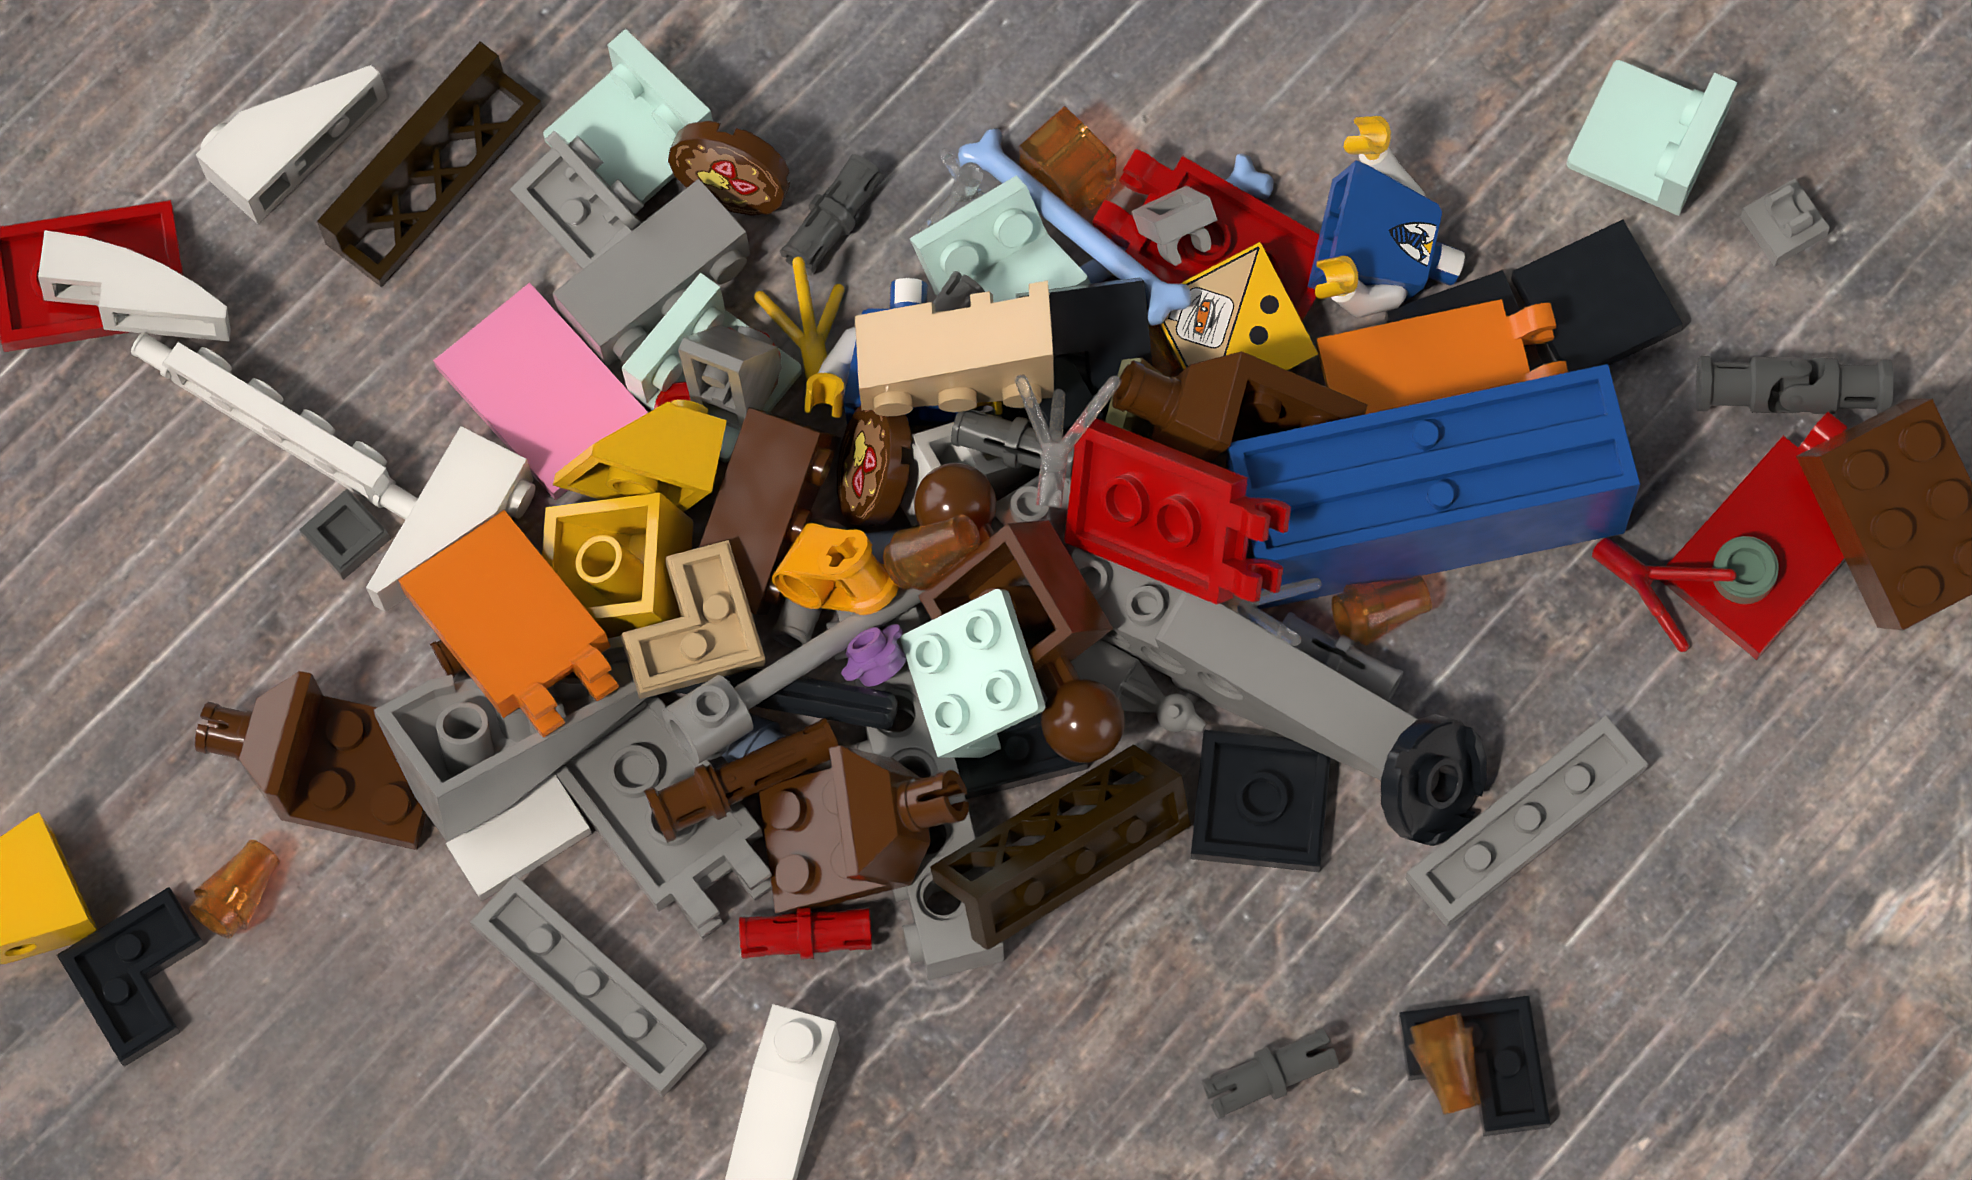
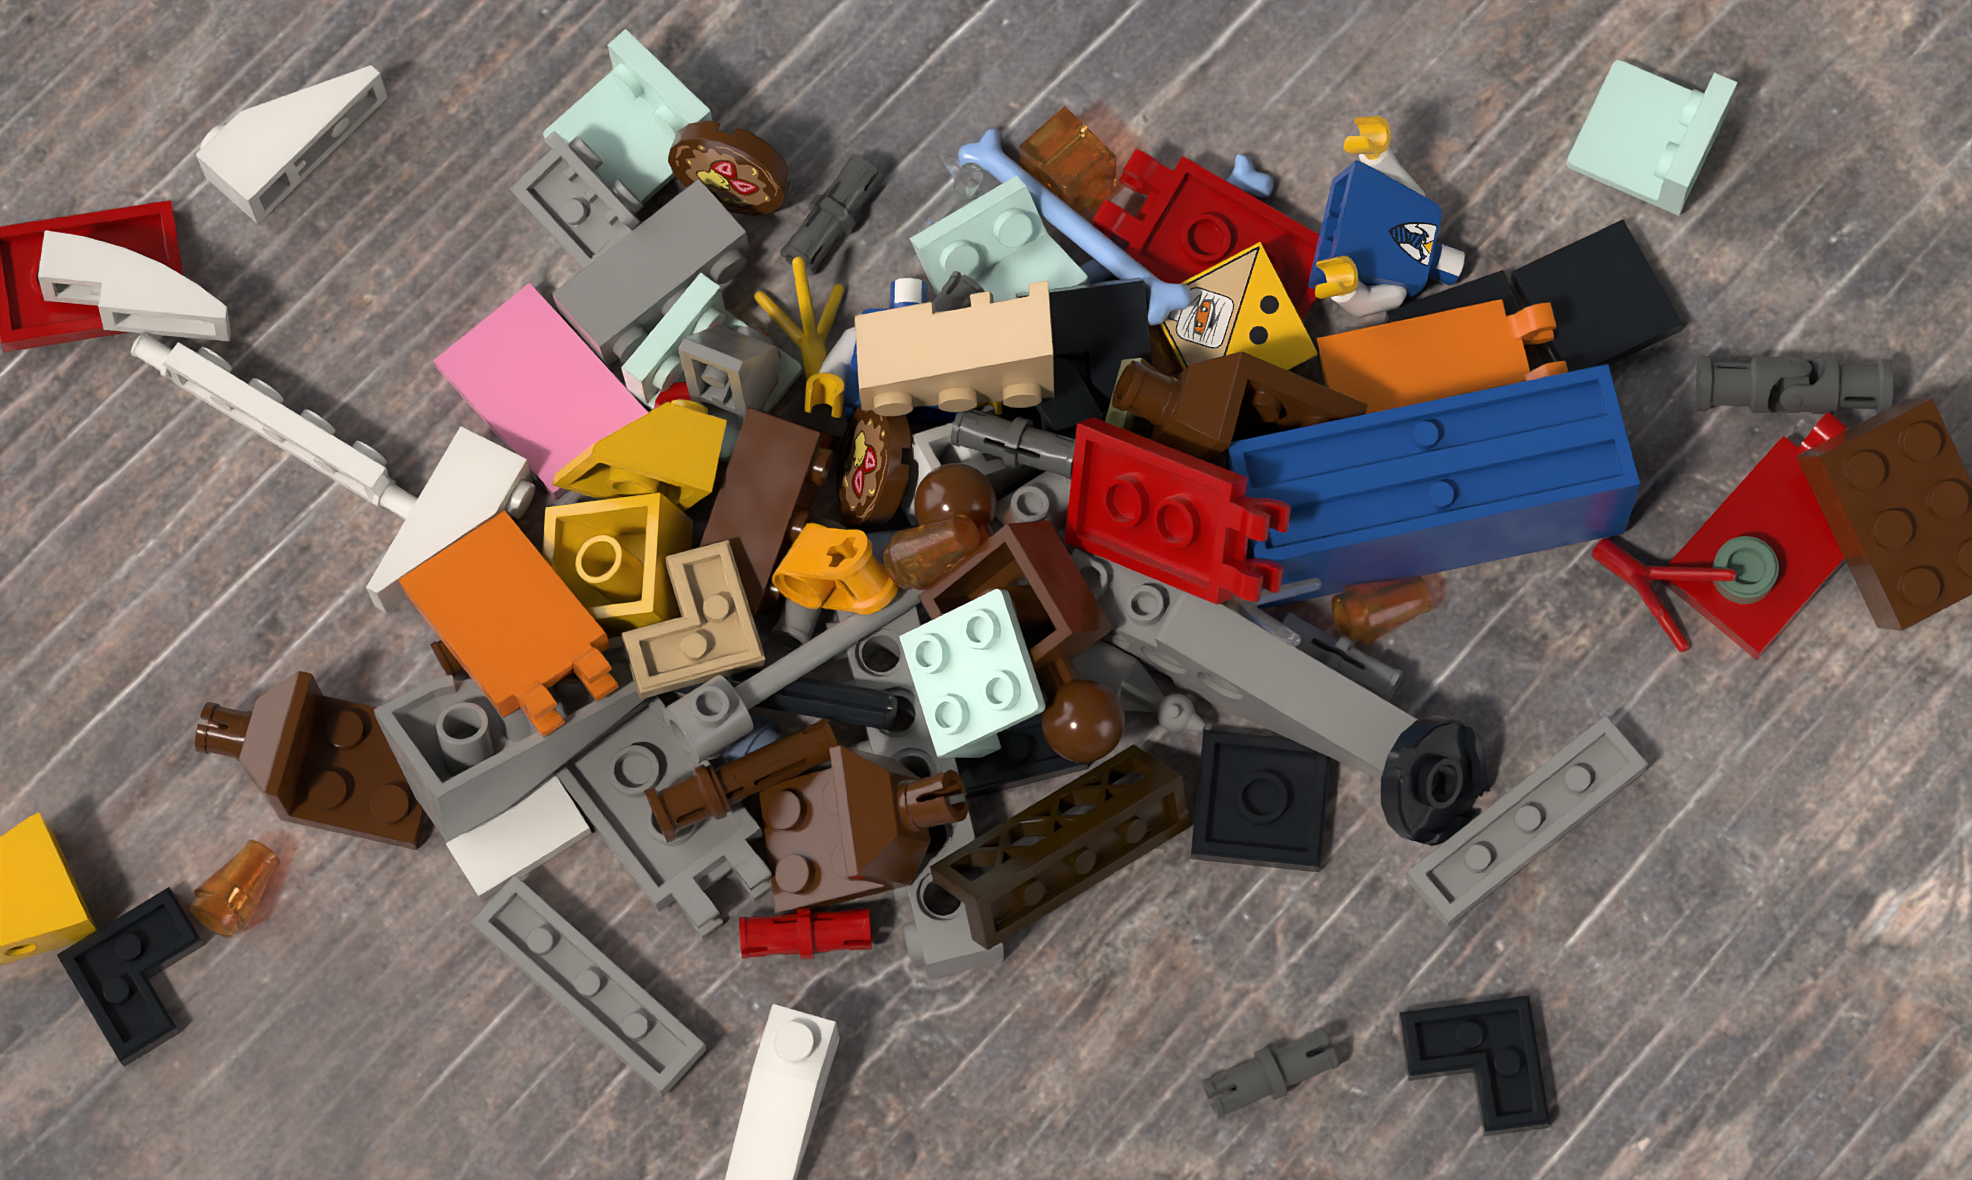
dark grey tile [299,489,391,580] -> none
dark brown fence [317,41,543,288] -> none
medium lavender plate [841,624,906,687] -> none
clear plant [1015,374,1121,508] -> none
light grey tile [1131,186,1217,266] -> none
clear orange cone [1408,1013,1481,1115] -> none
light grey tile [1740,178,1830,267] -> none

